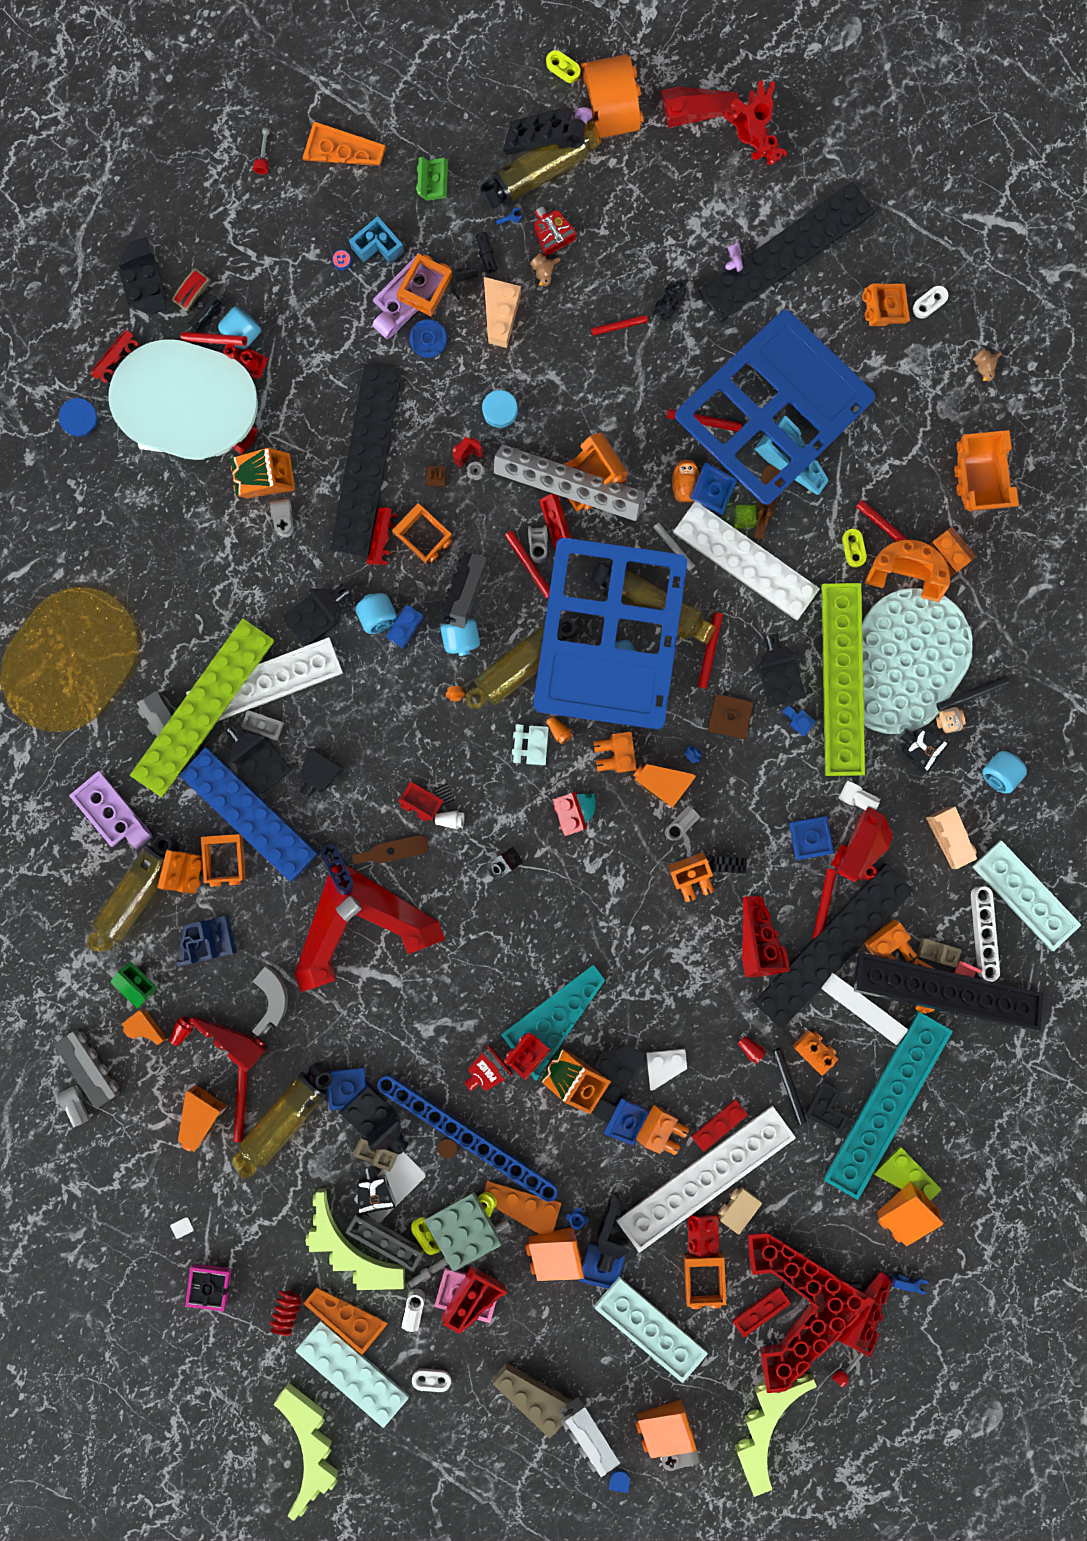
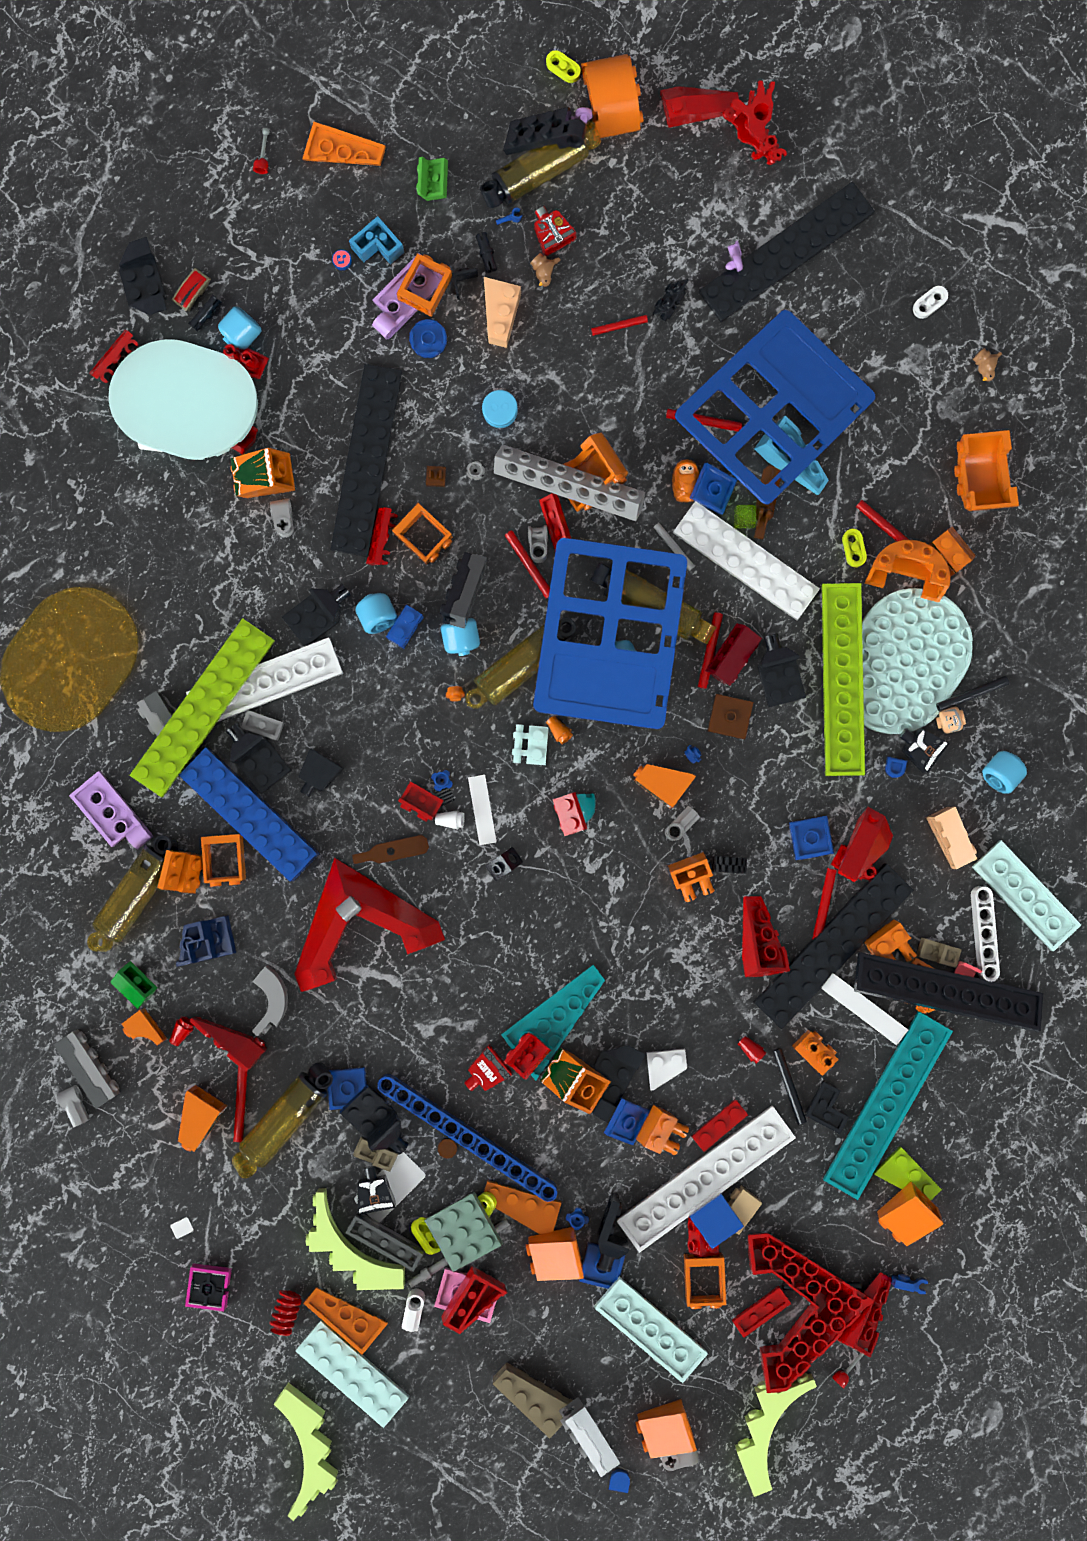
blue tile [58,398,98,437] -> none
red piece [181,332,248,346] -> none
dark blue beam [321,844,354,895] -> none
white plate [412,1369,451,1392] -> none
red bracket [452,436,483,468] -> none
orange brick [593,732,637,773] -> none
blue plate [782,706,816,737] -> none
white piece [839,781,880,810] -> none
orange plate [862,284,910,326] -> none
none -> blue plate [431,770,453,791]
none -> white sticker [468,775,496,845]
none -> blue tile [689,1193,744,1249]
none -> dark red brick [705,623,762,686]
none -> blue tile [885,757,907,778]

